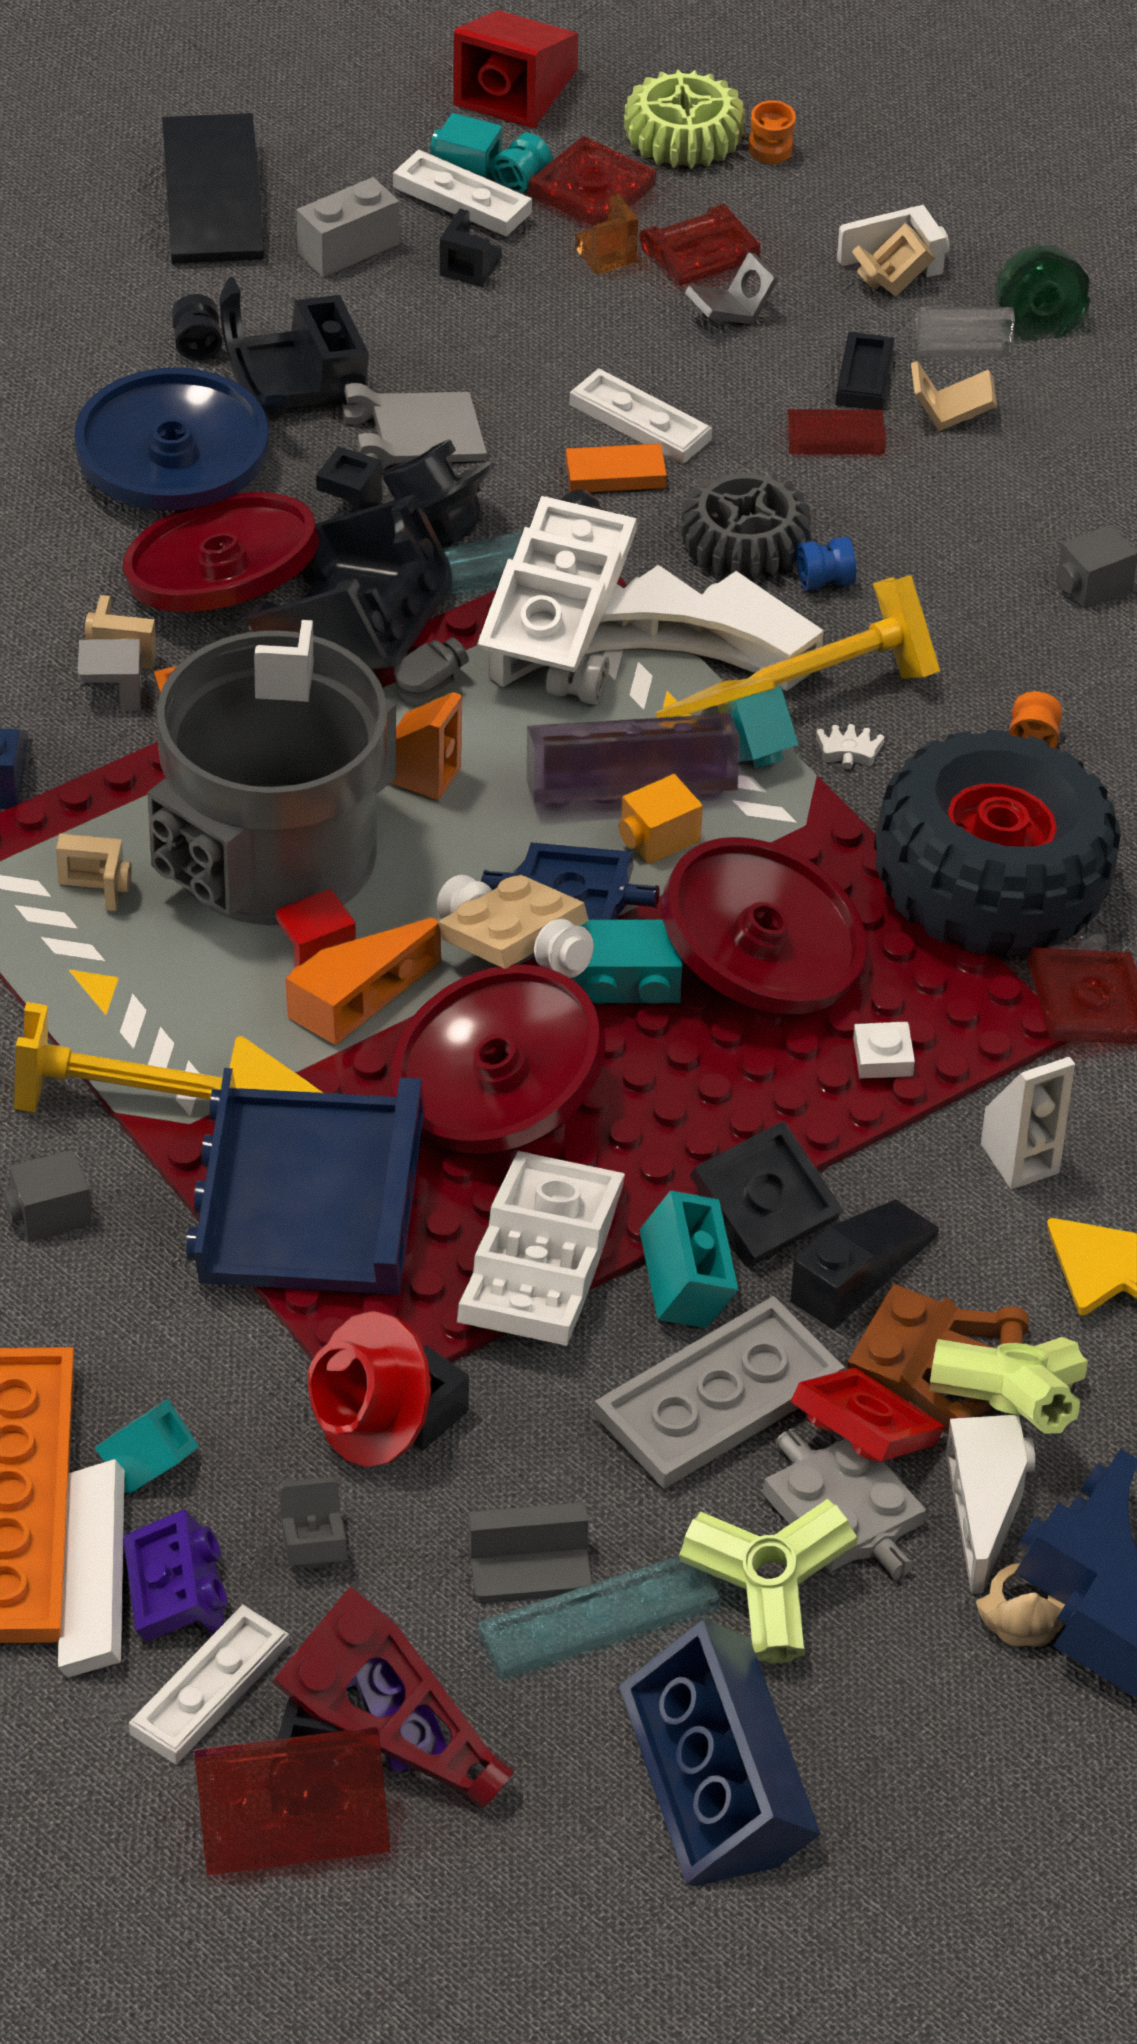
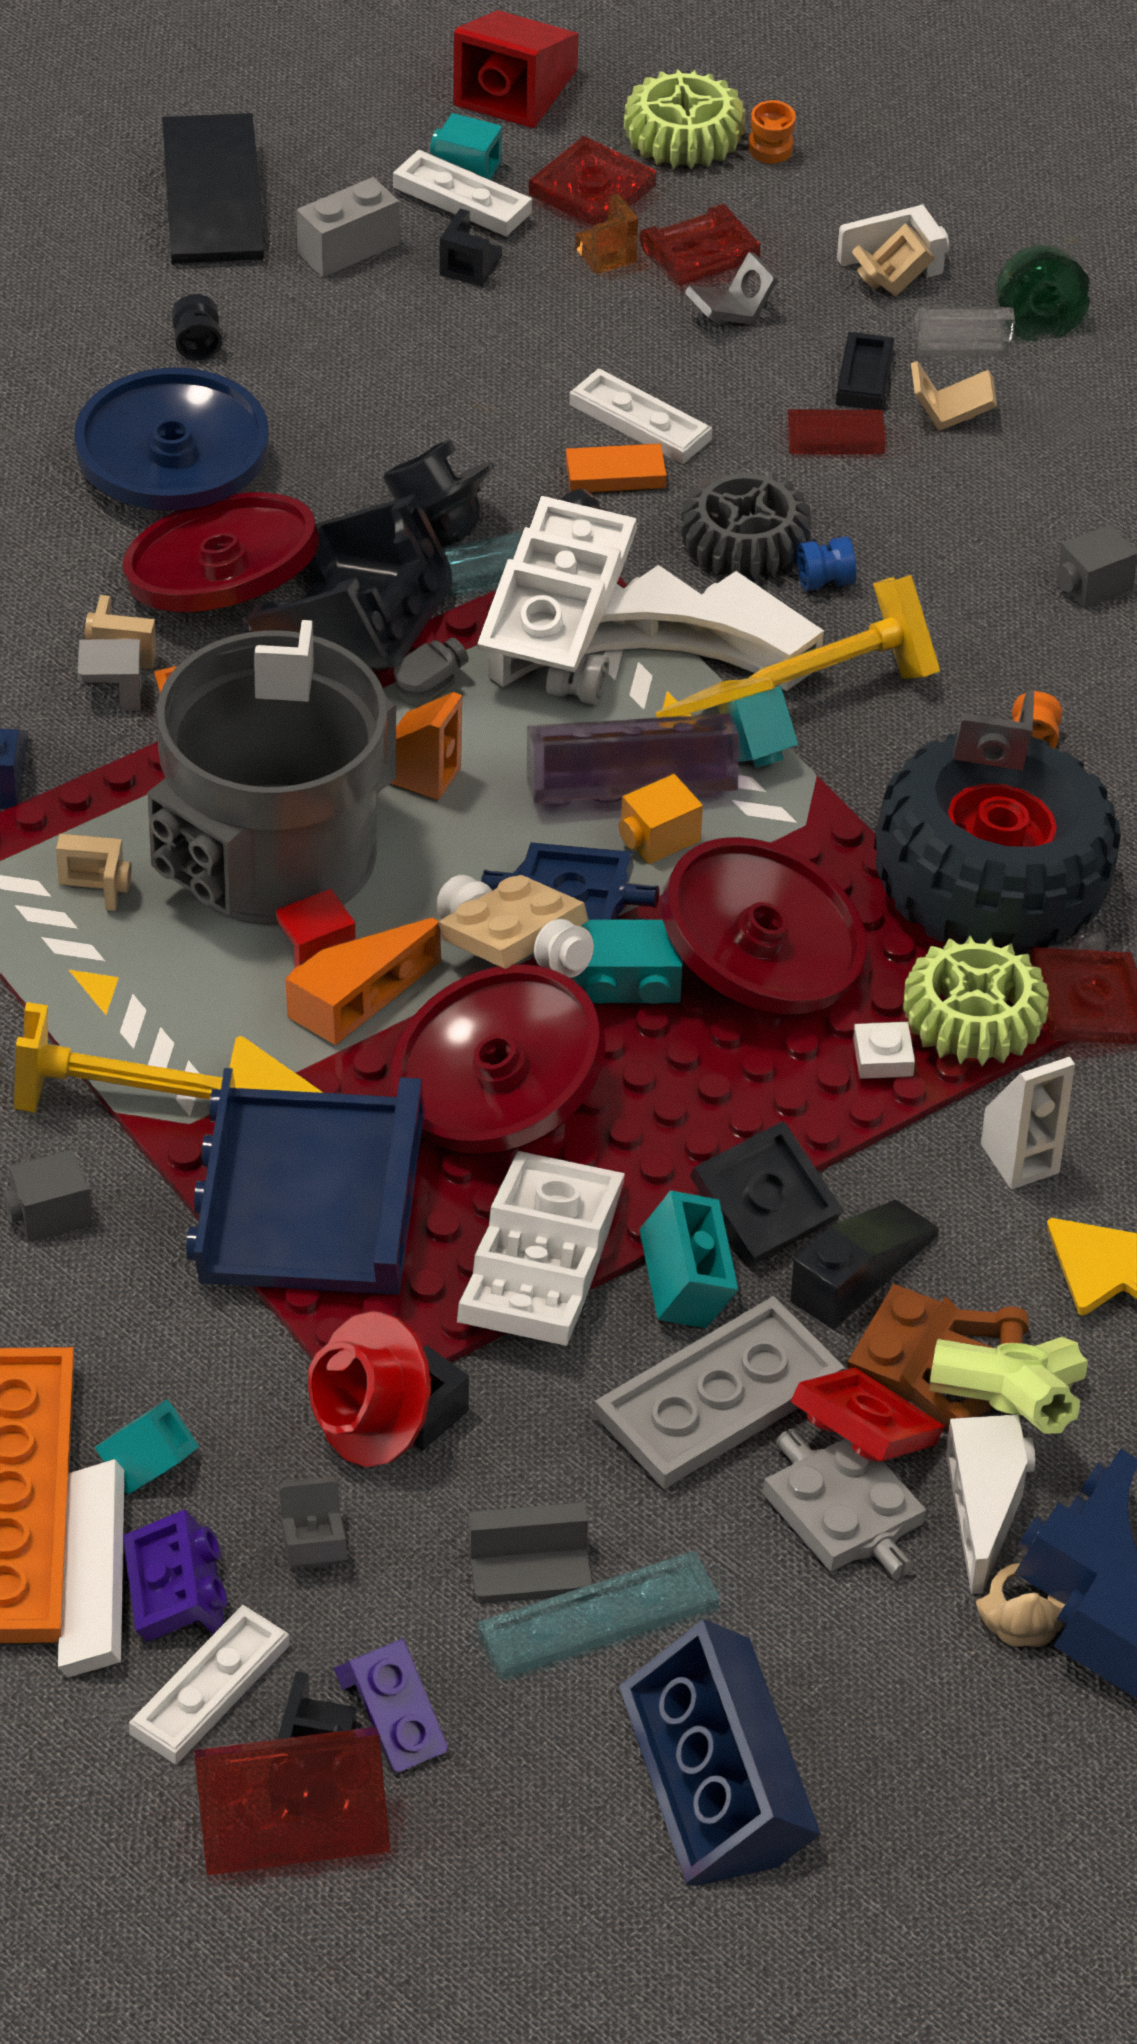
black piece [219,277,369,421] -> none
dark red plate [271,1586,514,1809] -> none
black panel [316,446,382,513] -> none
light grey flag [342,383,487,469] -> none
teal wheel [490,133,553,194] -> none
yellowish green piece [679,1499,858,1664] -> none
white piece [816,724,884,770] -> none
none -> yellowish green gear [903,936,1049,1067]
none -> flat silver bracket [953,691,1034,771]

